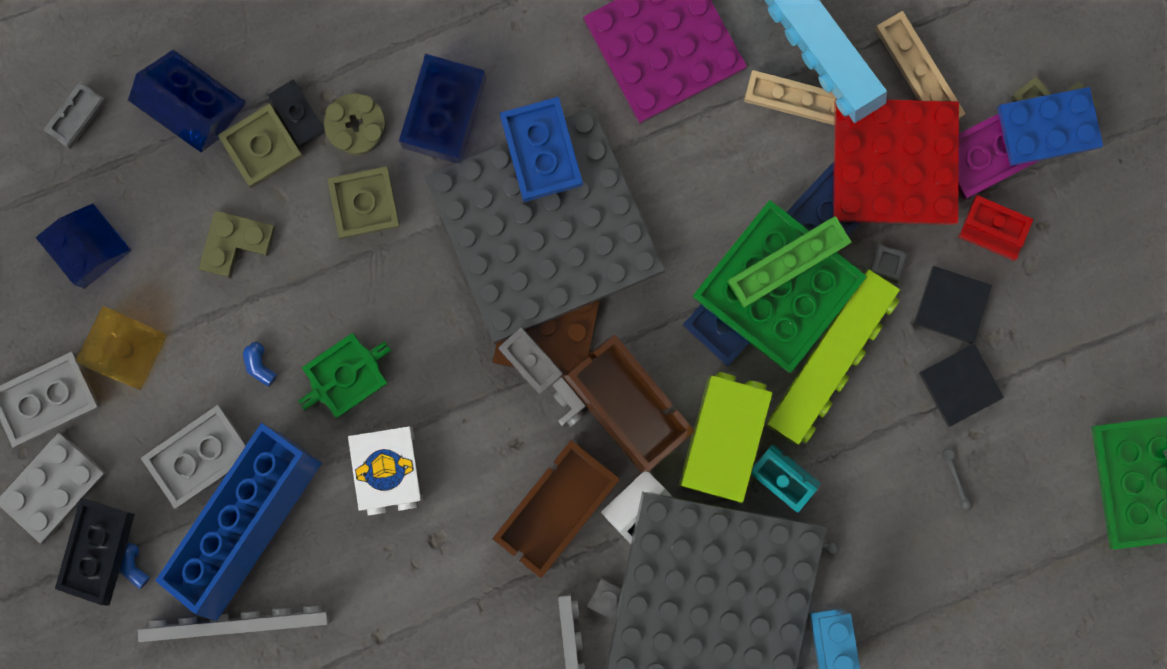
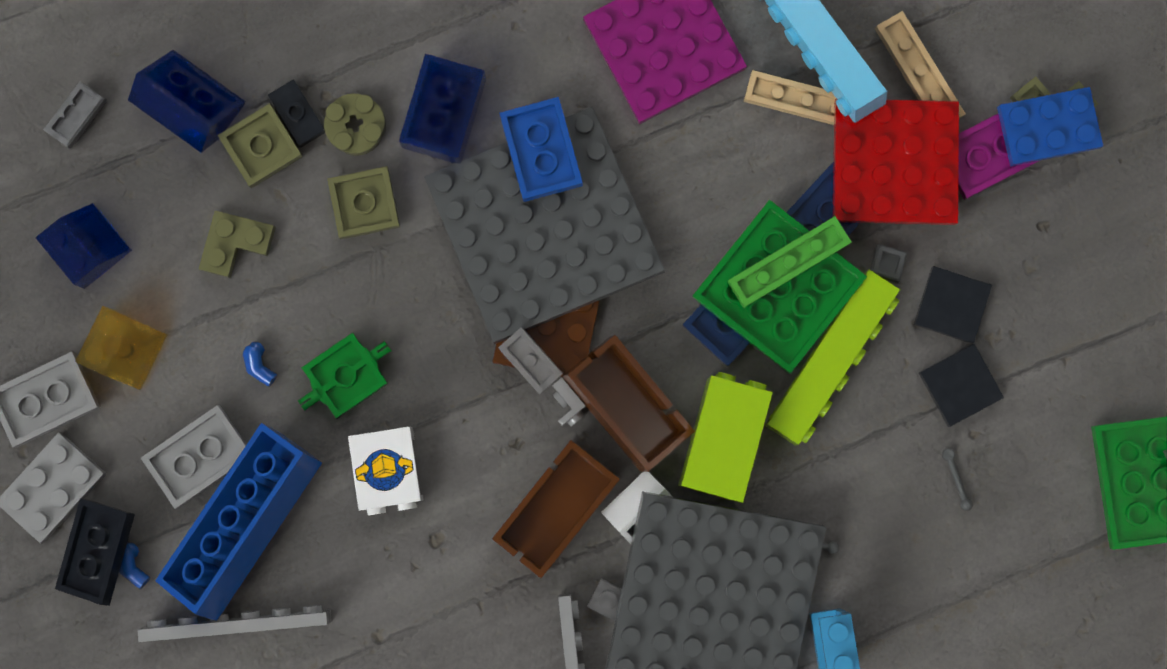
teal brick [751,444,821,513] -> none
red plate [958,195,1034,261] -> none

